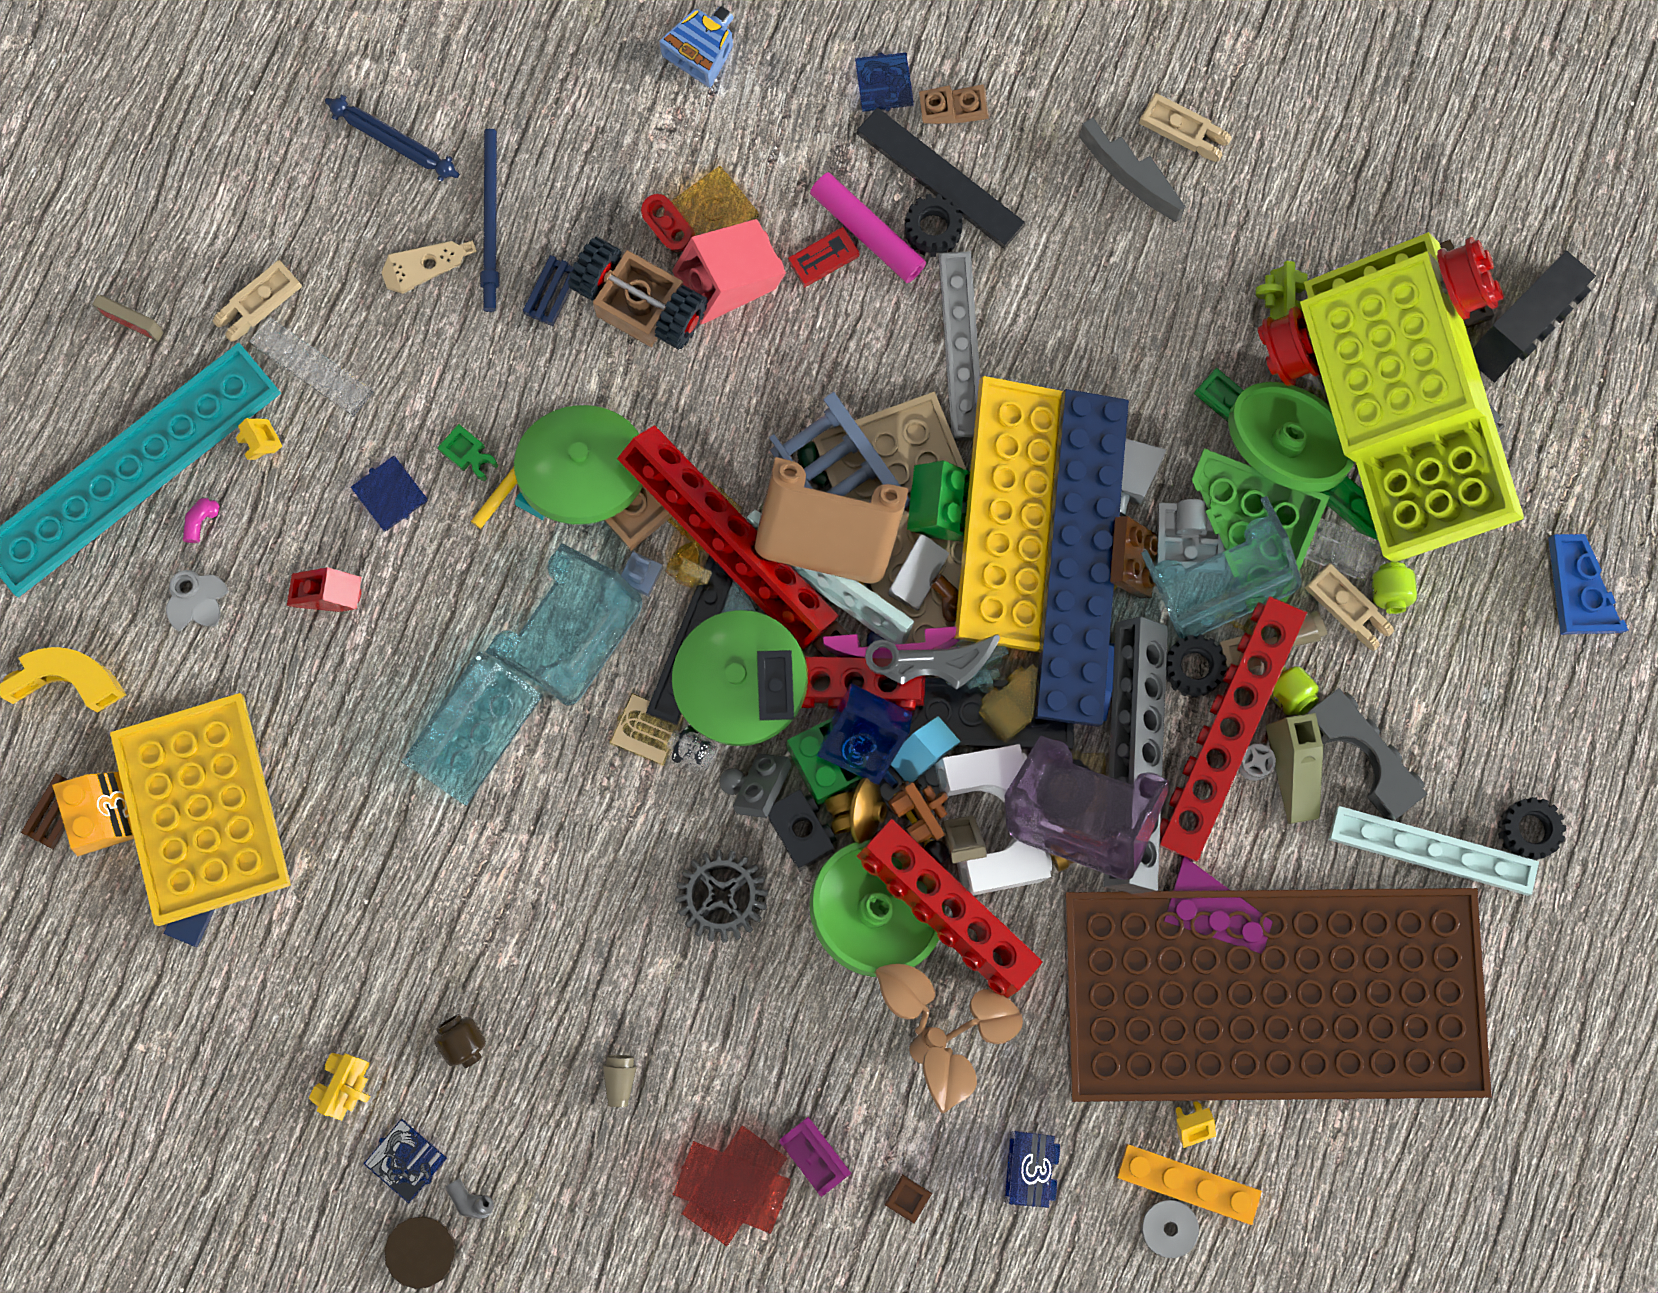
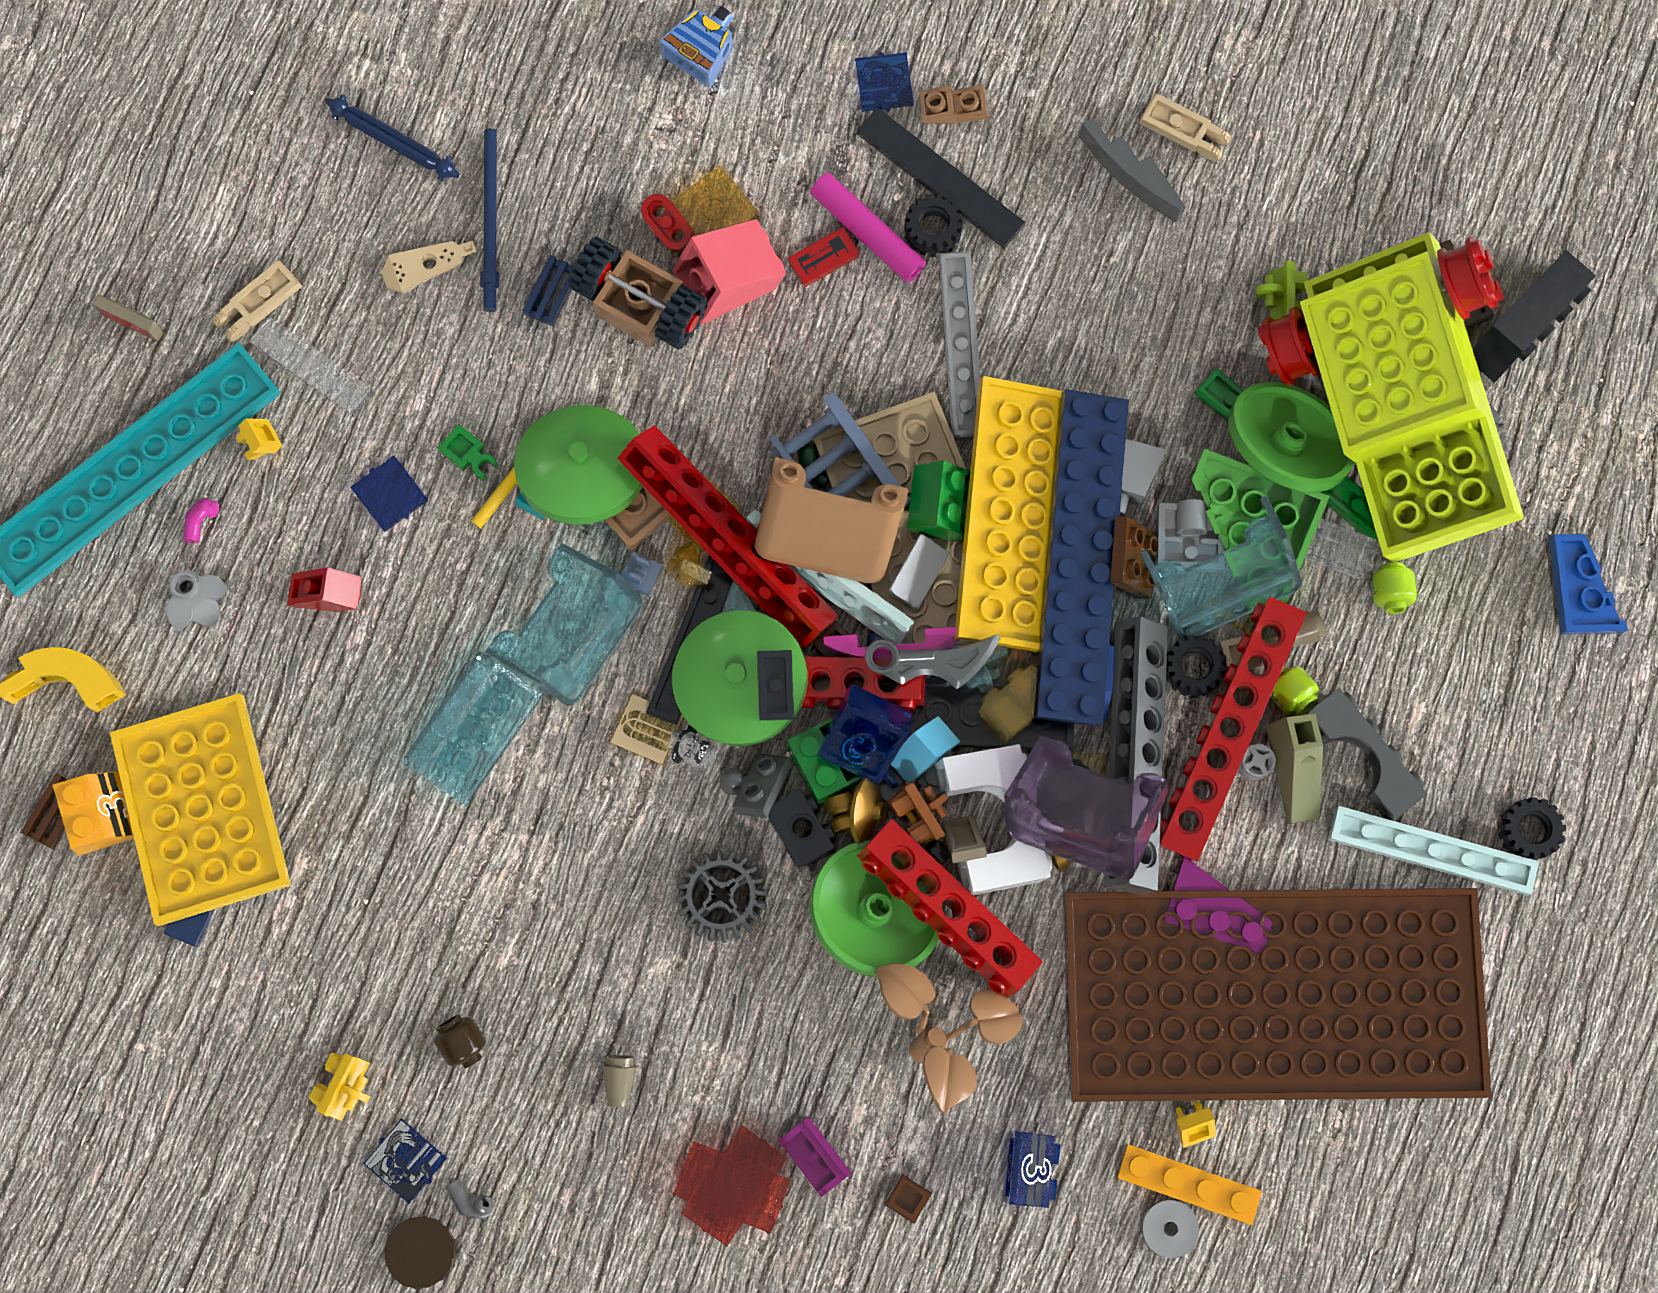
reddish brown arm [930,574,959,623] -> none
tan hinge [1305,563,1394,651] -> none

